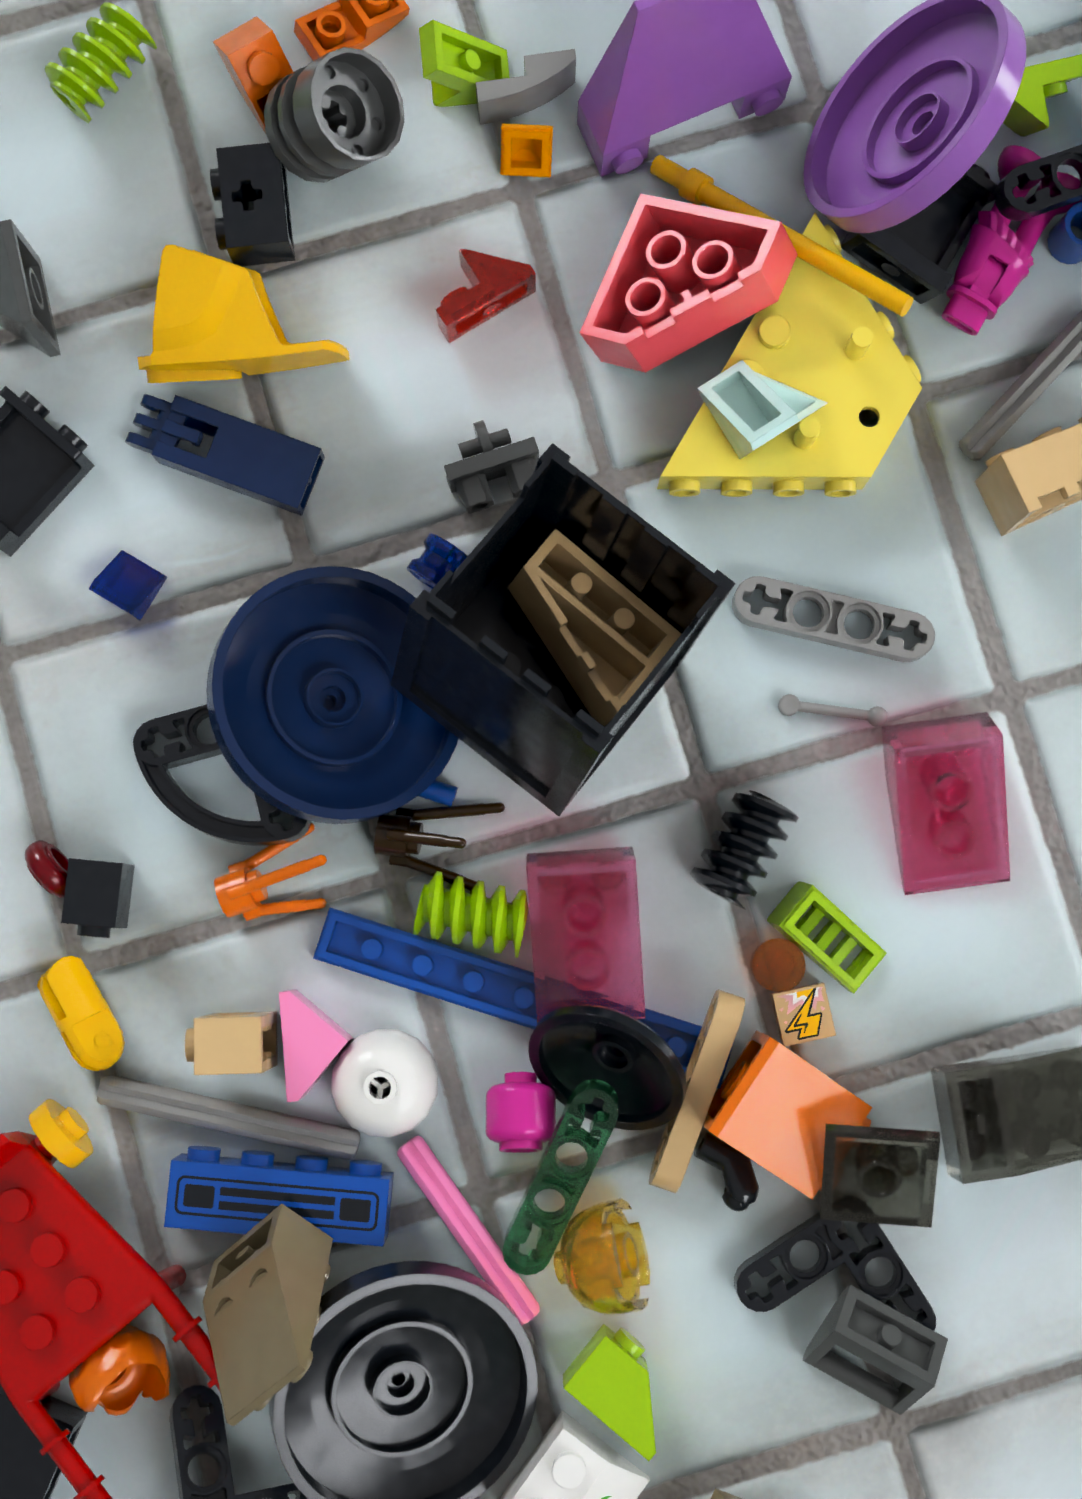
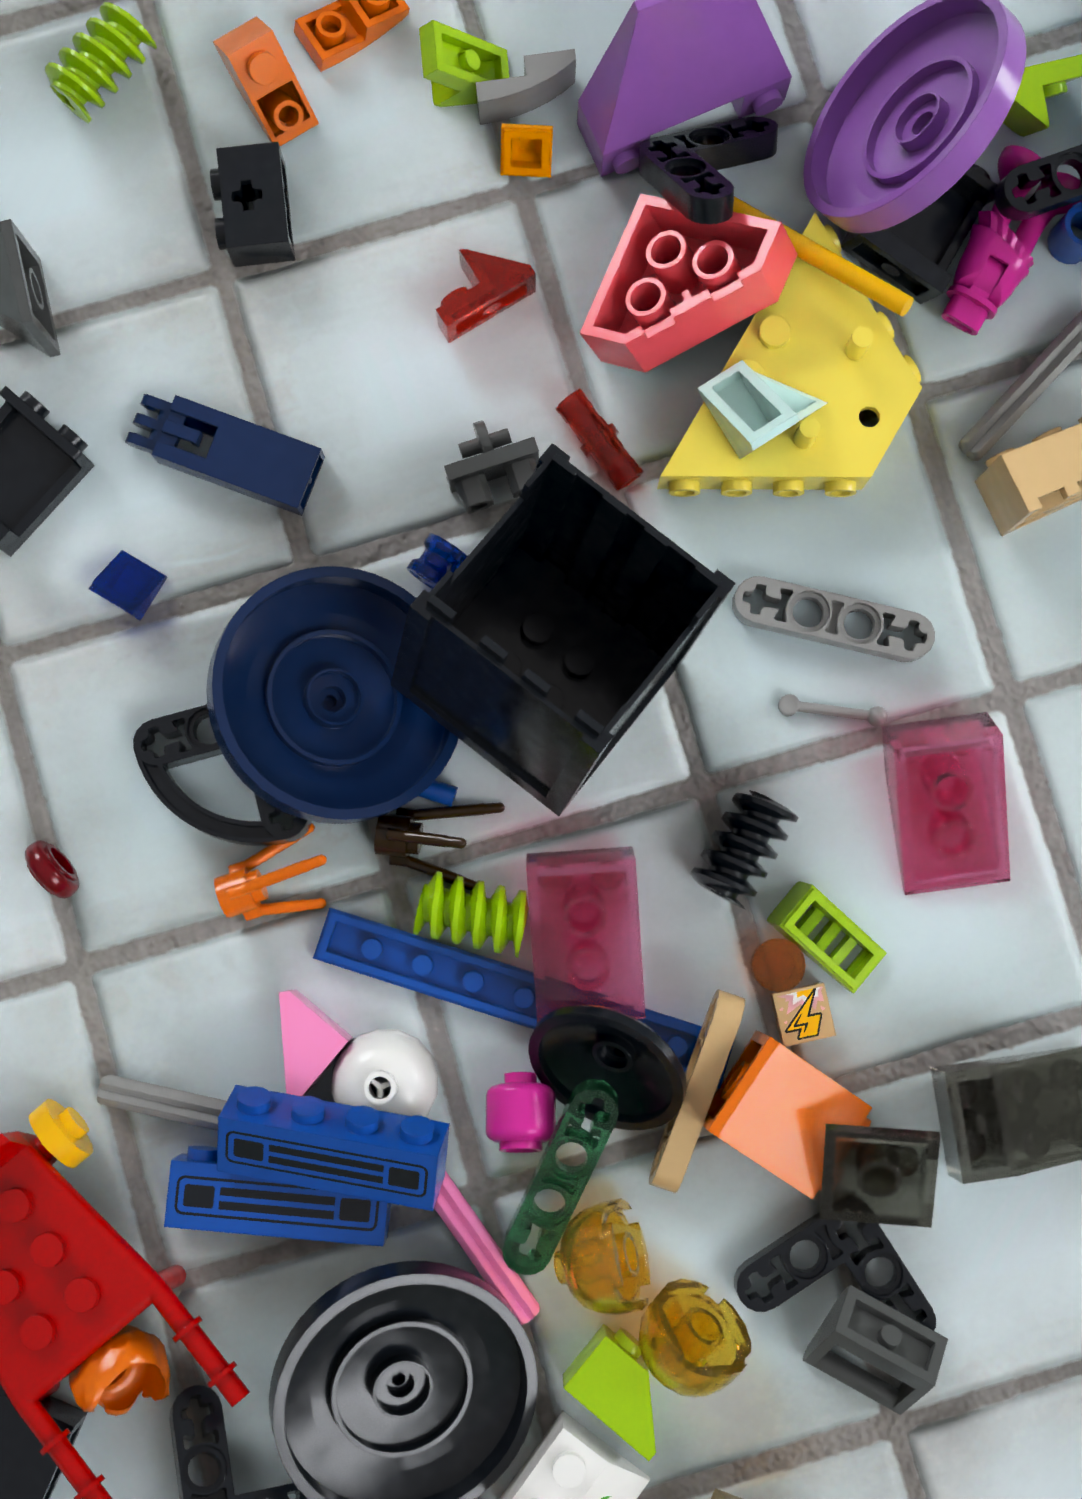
yellow arm [37,956,125,1071] -> none
black brick [61,858,135,938] -> none
yellow piece [137,244,350,383] -> none
tan brick [185,1011,278,1075] -> none
dark tan slope [203,1203,333,1427] -> none
dark grey wheel [264,47,404,183] -> none
tan wedge [508,528,681,726] -> none
black arm [695,1133,759,1211] -> none
none -> blue brick [217,1085,450,1211]
none -> clear red pin [555,389,644,492]
none -> clear yellow cylinder [638,1279,751,1398]
none -> black beam [639,116,778,224]

